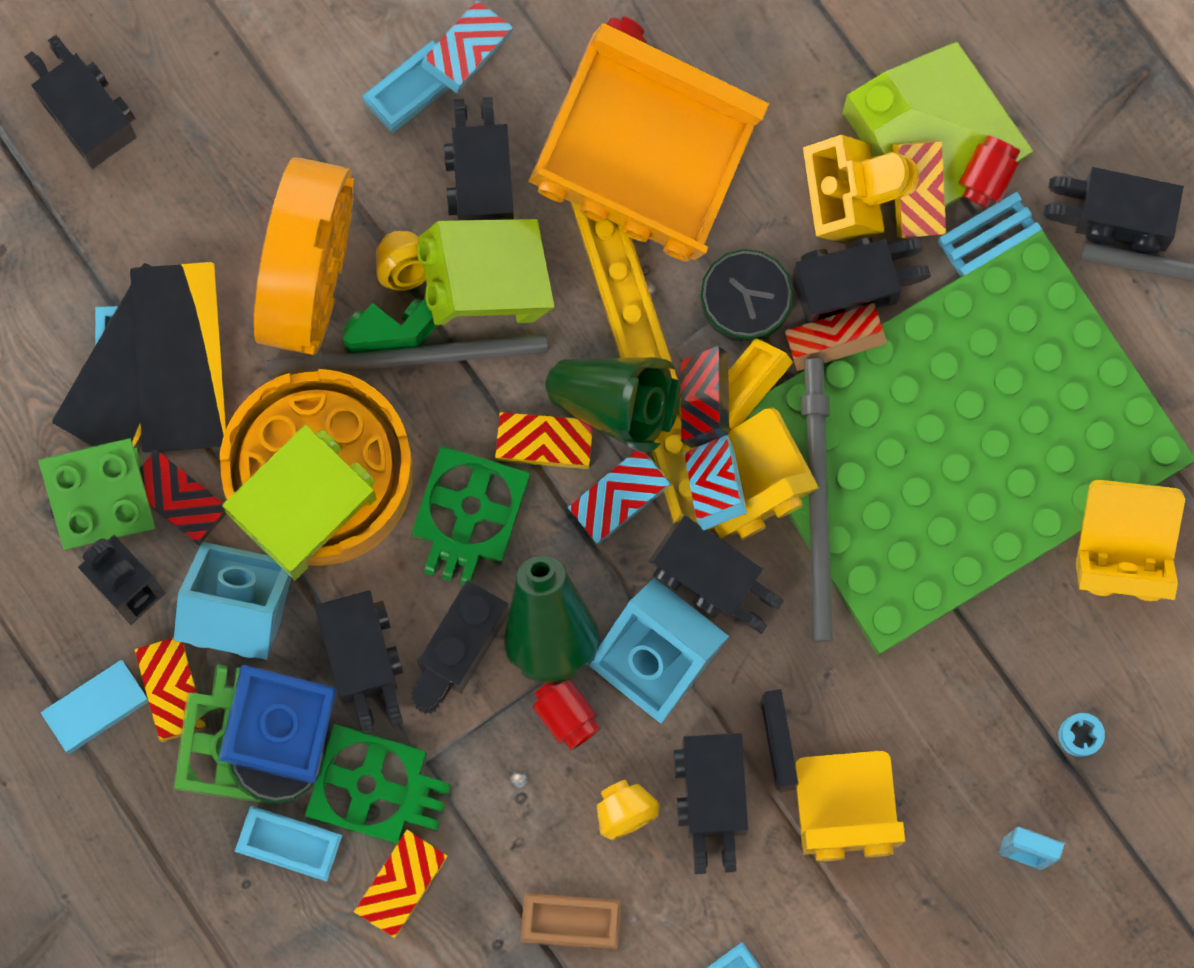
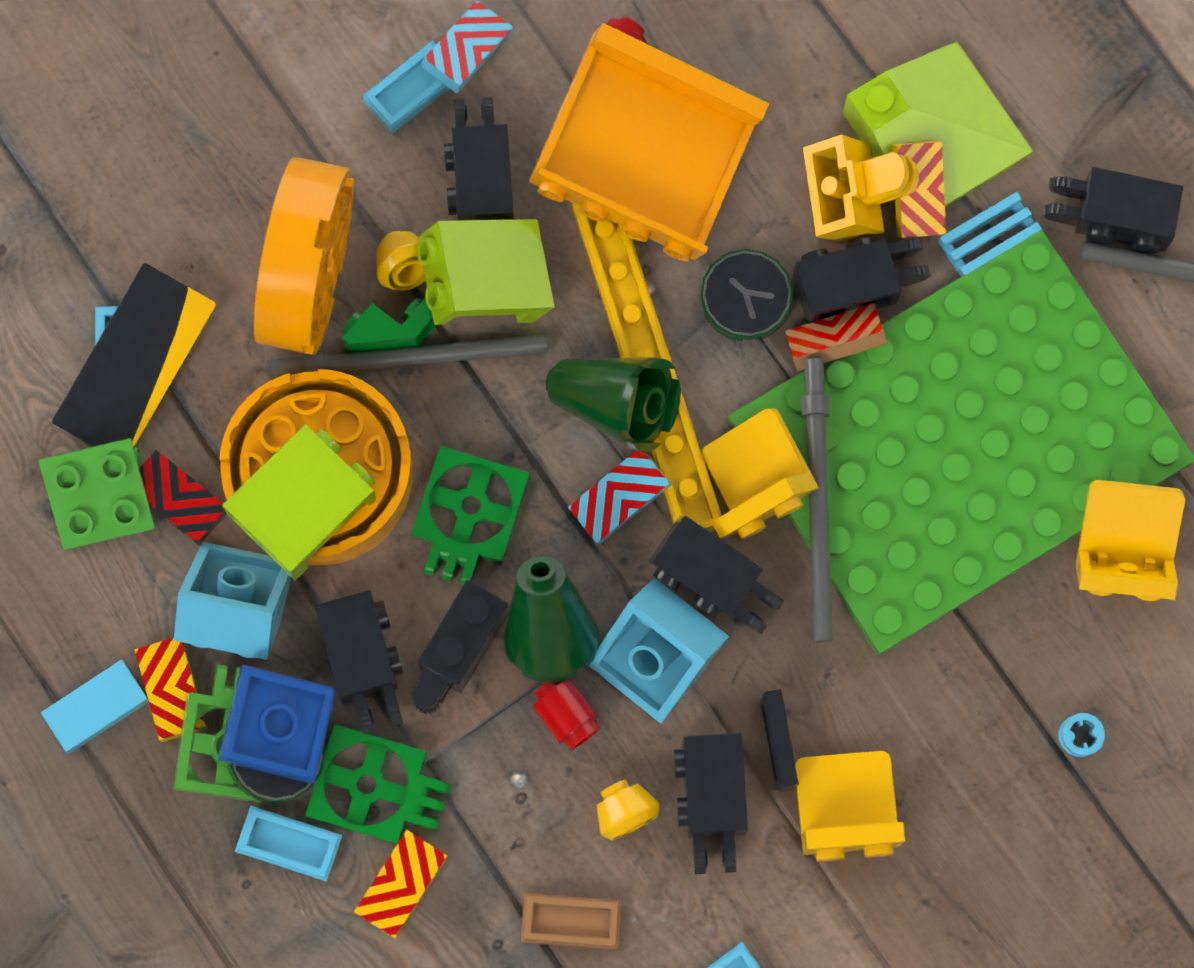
black hinge [24,35,137,169] -> none
black hinge [78,535,166,625] -> none
black sticker [130,262,226,452] -> none
tile [495,412,593,469] -> none
black tile [681,346,729,448] -> none
medium azure tile [684,435,747,530] -> none
yellow tile [728,338,793,430] -> none
red brick [958,135,1020,208] -> none
medium azure tile [999,827,1065,871] -> none

